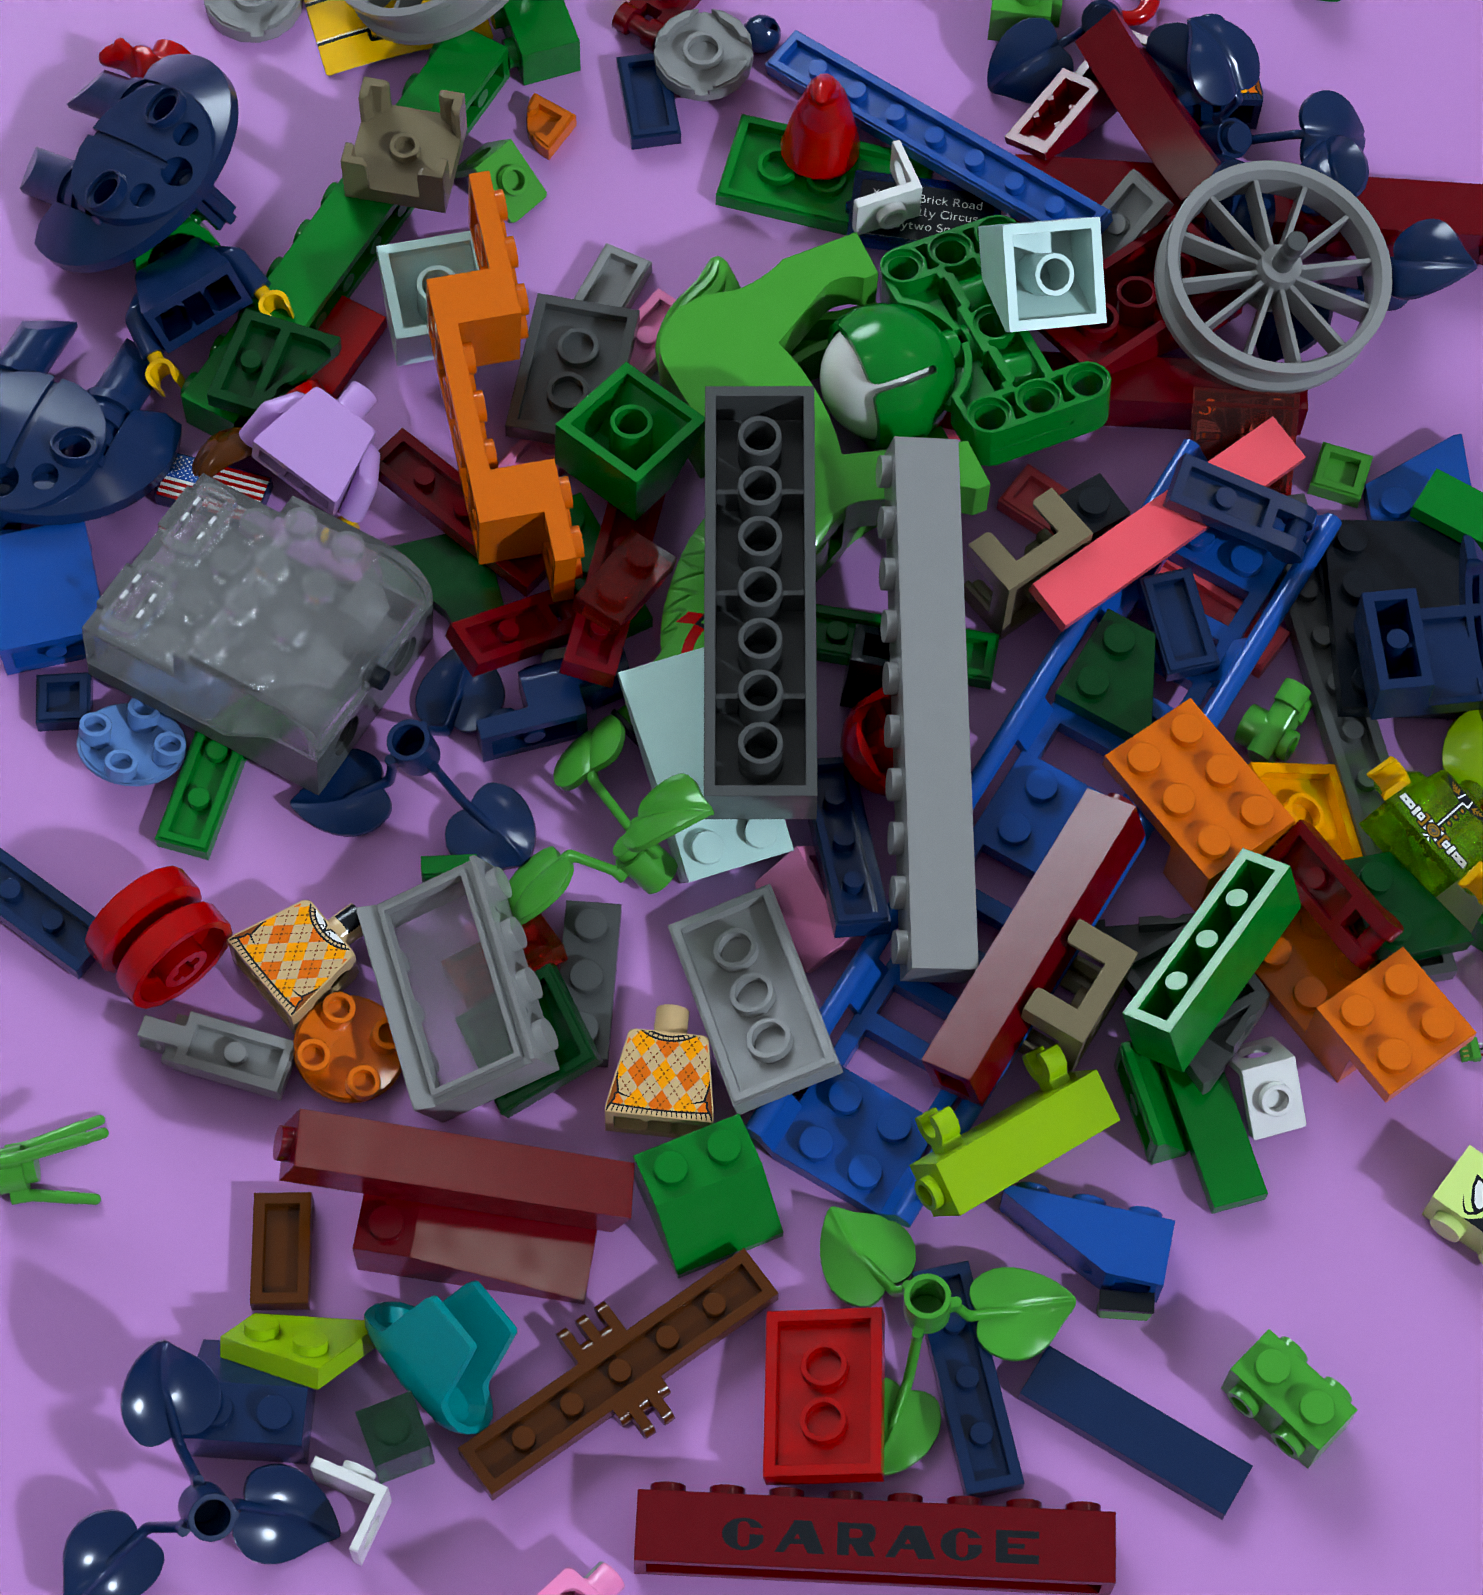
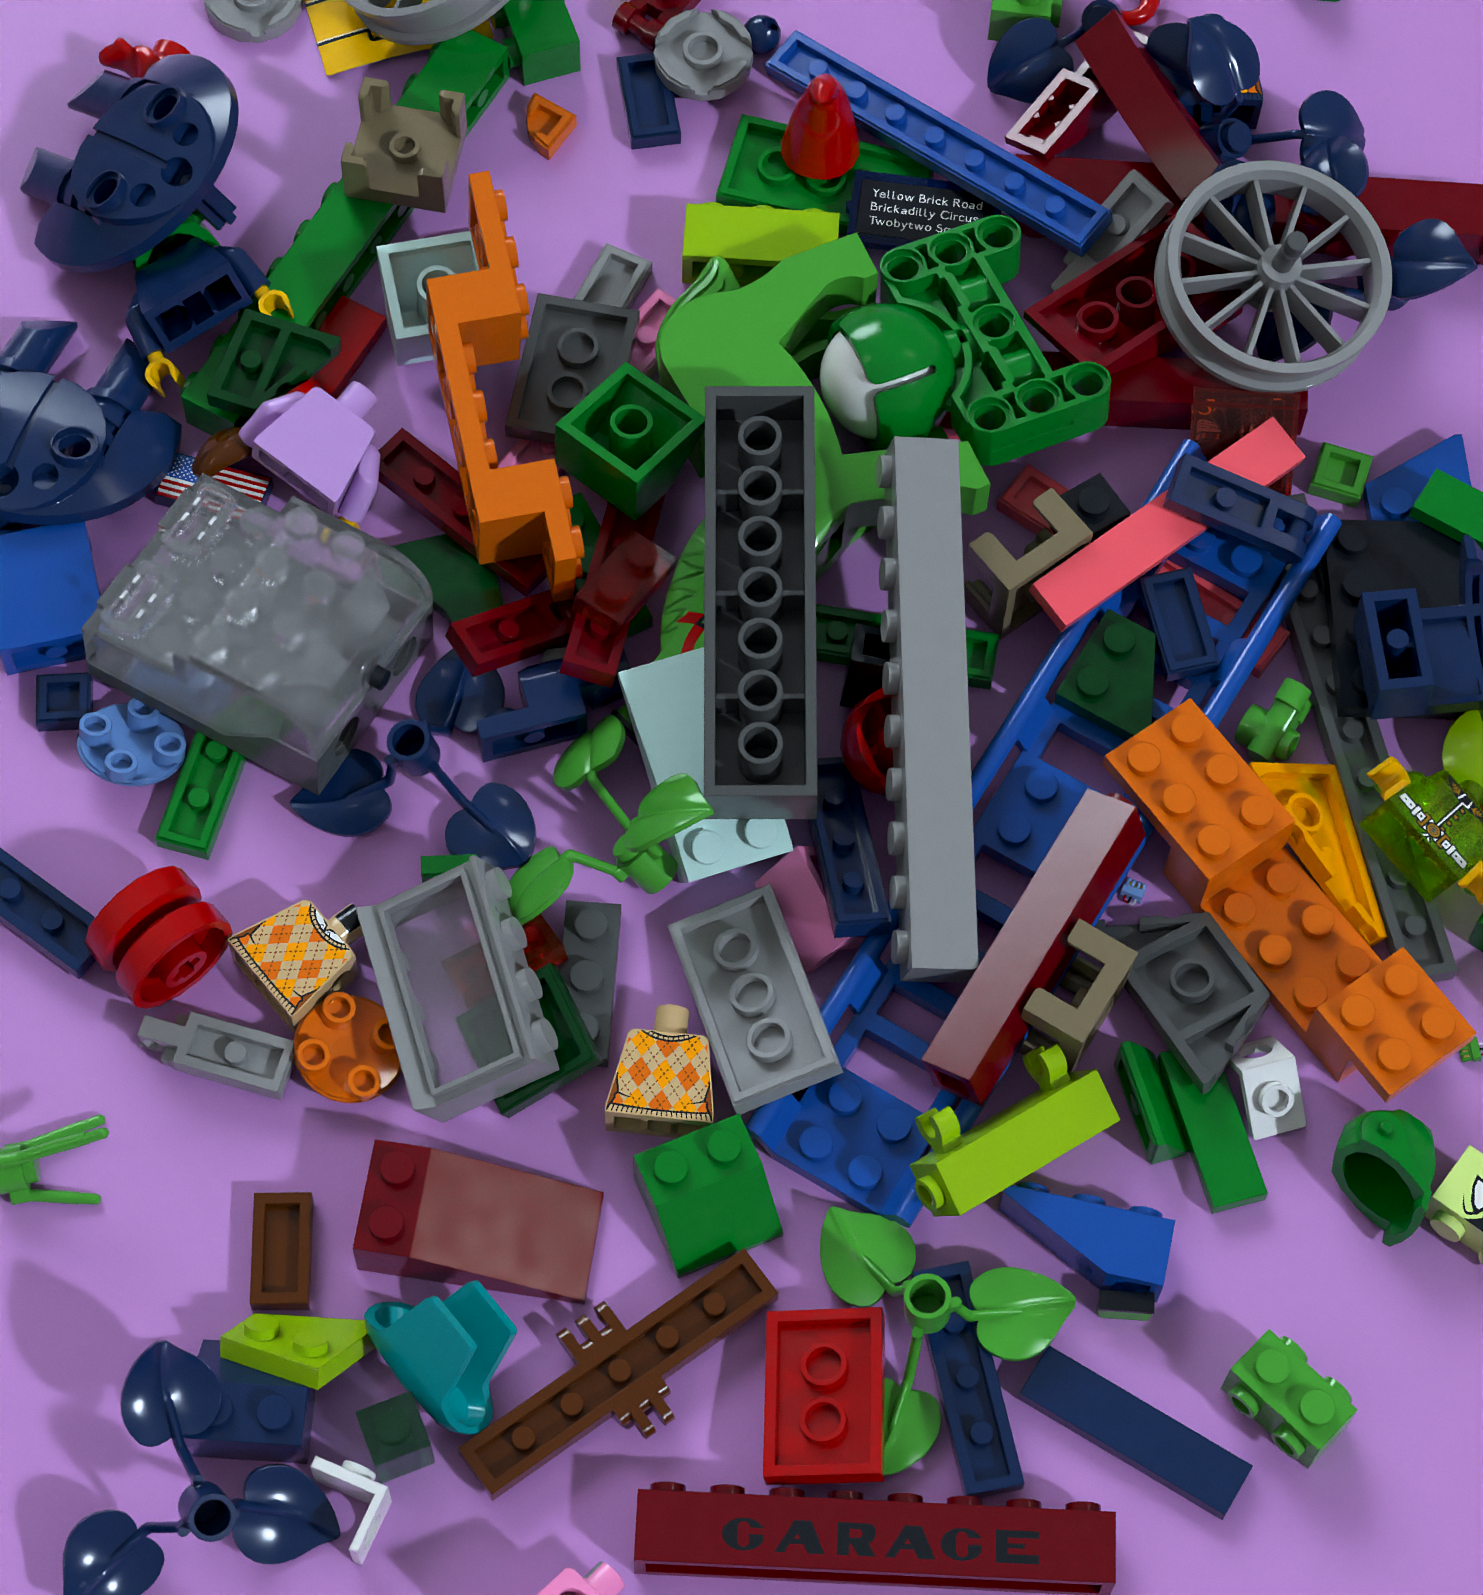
dark red brick [273,1108,635,1232] -> none
bright green bracket [455,139,547,223] -> none
white bracket [852,140,922,235] -> none
light aqua slope [978,217,1107,332] -> none
green brick [1122,848,1302,1073] -> none
dark red plate [1266,819,1404,970] -> none
dark green wing [1343,851,1474,970] -> none
none -> lime brick [682,202,840,287]
none -> light blue piece [1120,877,1147,905]
none -> green helmet [1331,1109,1436,1247]

